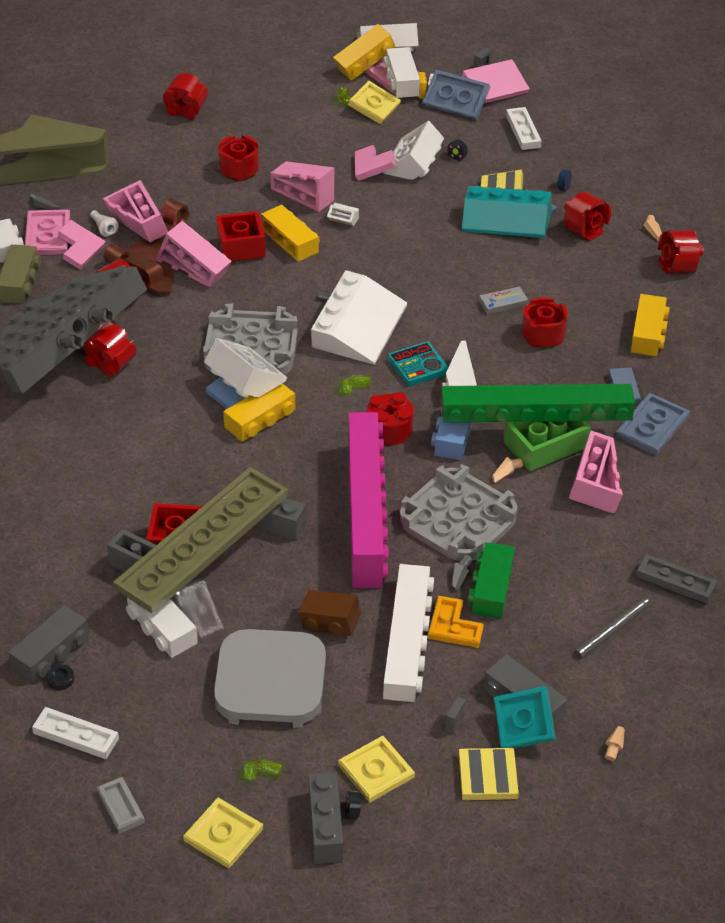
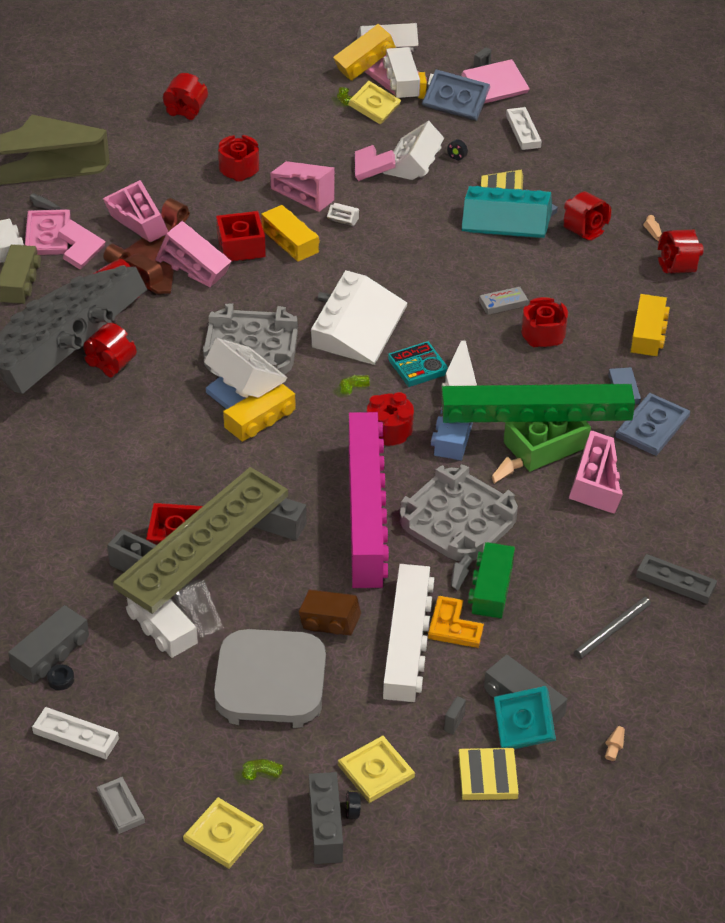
white cone [90,211,118,237] -> none
dark blue tile [557,169,572,191] -> none

